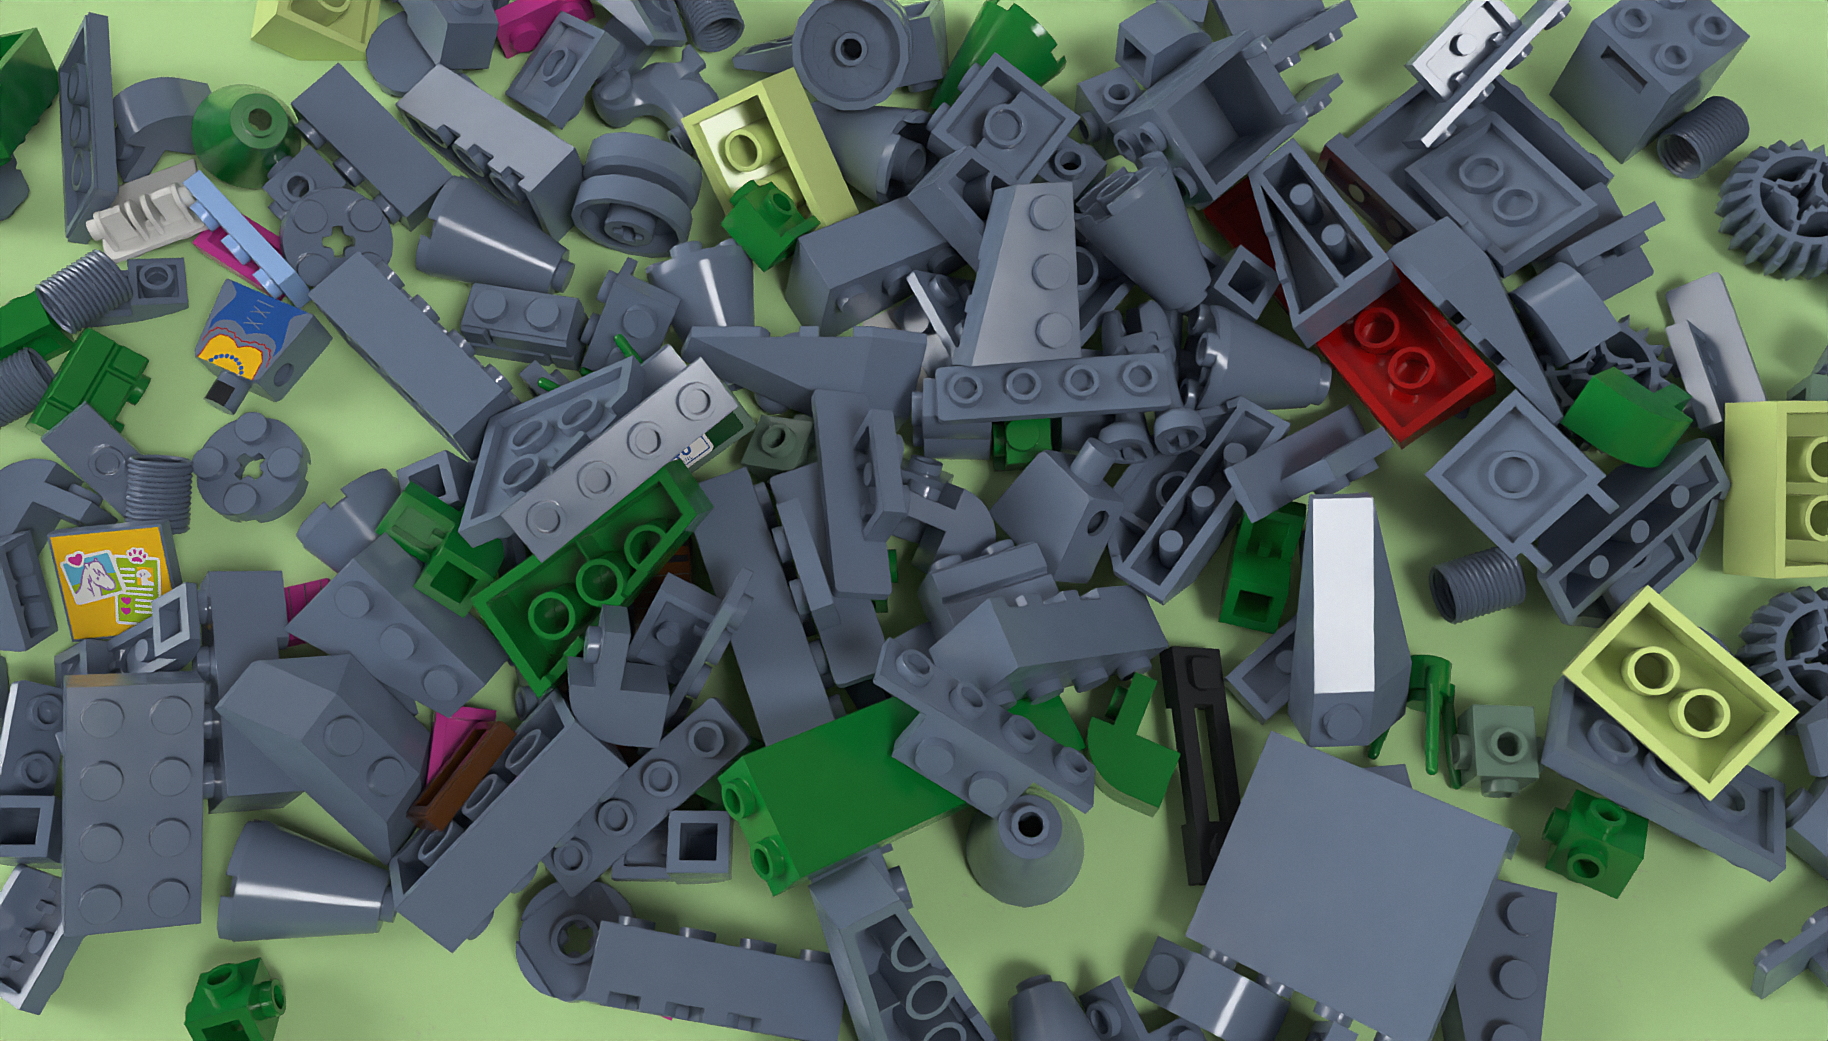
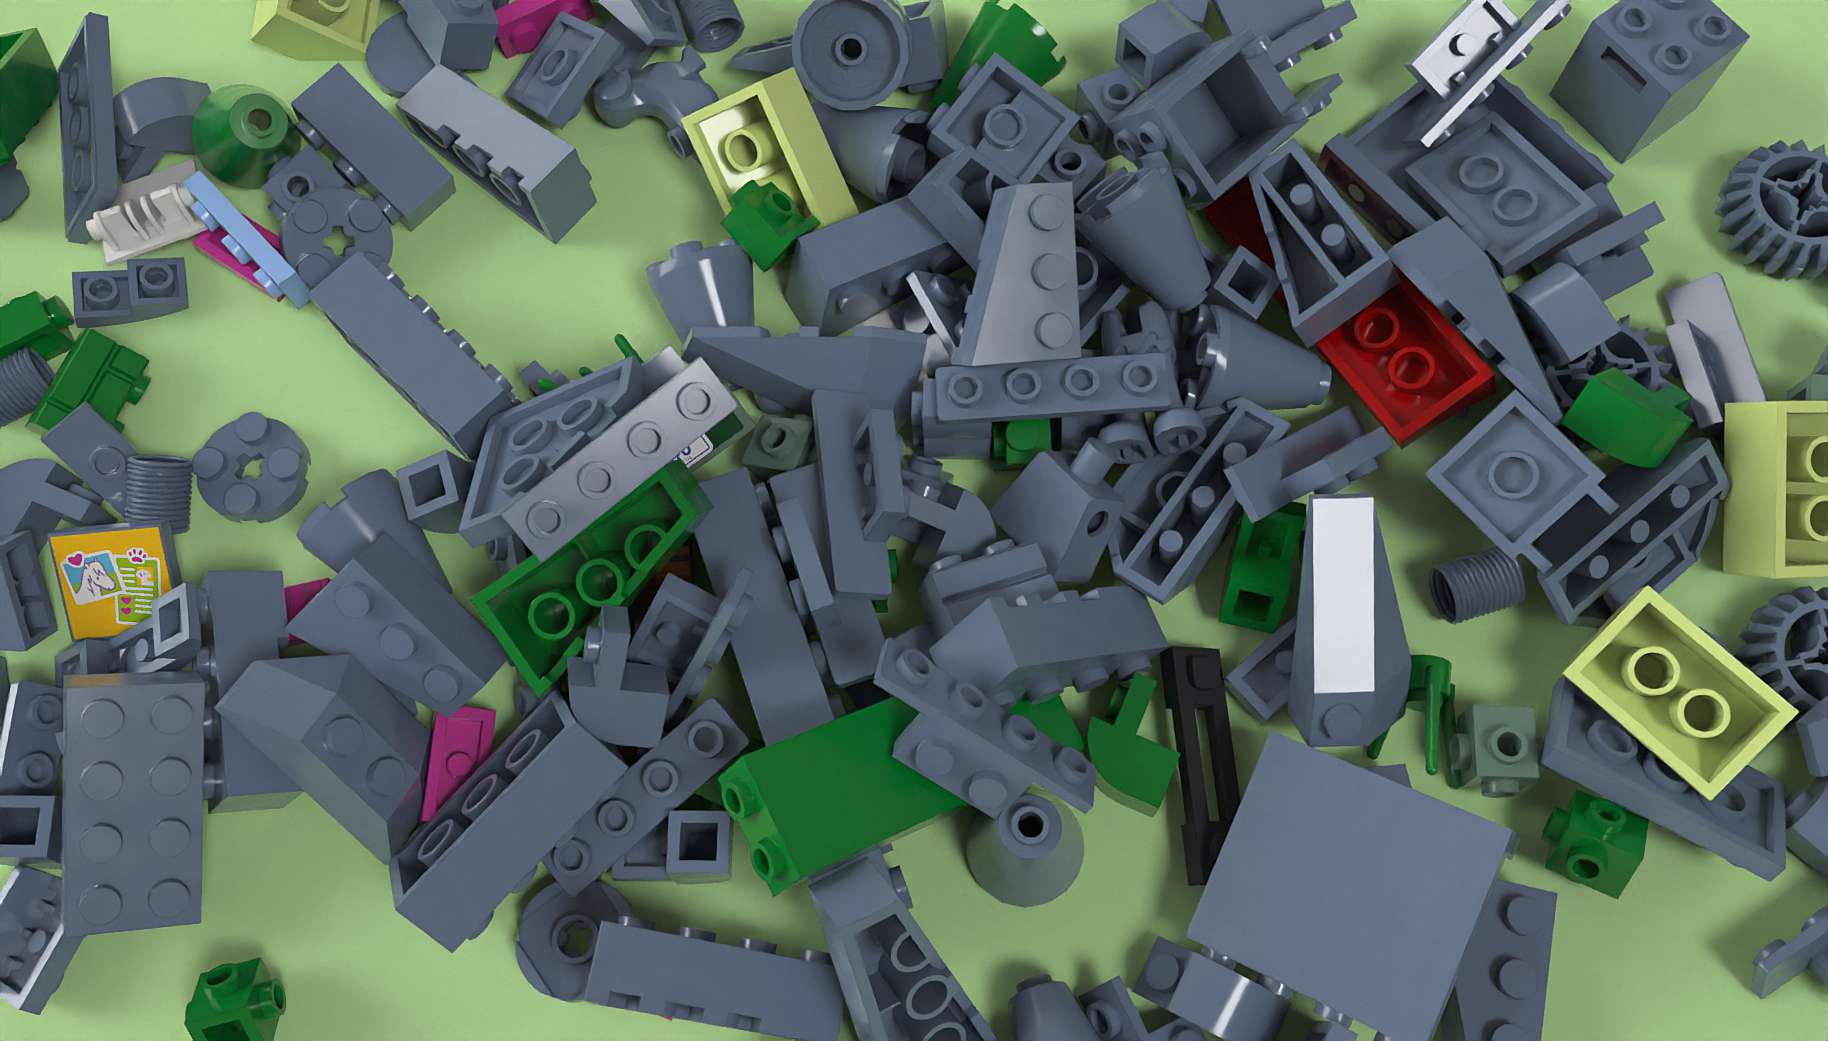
sand blue piece [35,249,133,334] -> none
torso [195,279,333,415] -> none
sand blue cone [217,819,397,942] -> none
green brick [375,480,504,618] -> none
reddish brown tile [406,721,517,832] -> none
sand blue cone [416,175,575,295] -> none
sand blue brick [460,283,589,371] -> none
sand blue wheel [571,132,703,258] -> none
sand blue bracket [580,257,682,371] -> none
sand blue piece [1656,96,1750,180] -> none

